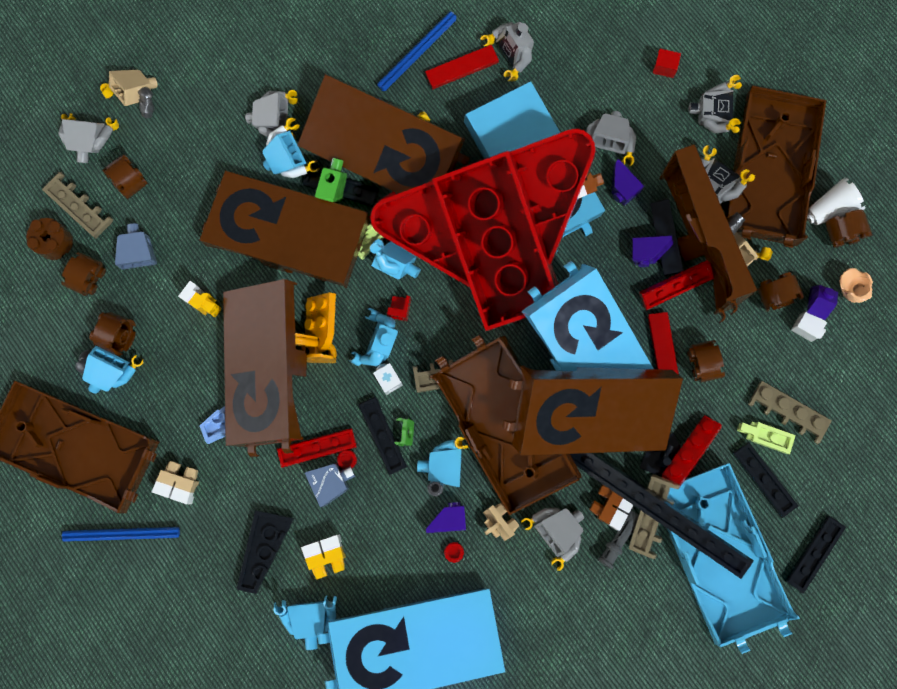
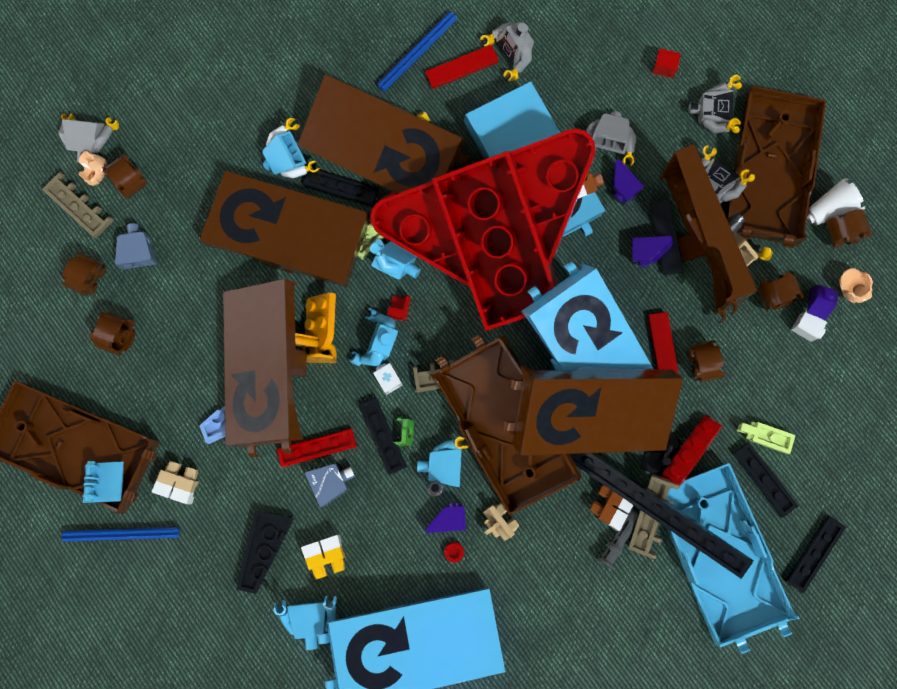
reddish brown brick [26,218,73,260] -> none
medium azure torso [75,345,143,393] -> none
tan torso [100,70,158,118] -> none
yellow hips [178,281,222,317] -> none
light grey torso [245,90,298,139] -> none
bright green torso [315,158,347,203] -> none
red tile [337,450,357,469] -> none
light grey torso [521,508,584,571] -> none
red tile [639,260,714,310] -> none
dark tan hinge [748,381,832,444] -> none
none -> light nougat hair [79,151,107,186]
none -> medium azure hinge [83,461,124,503]

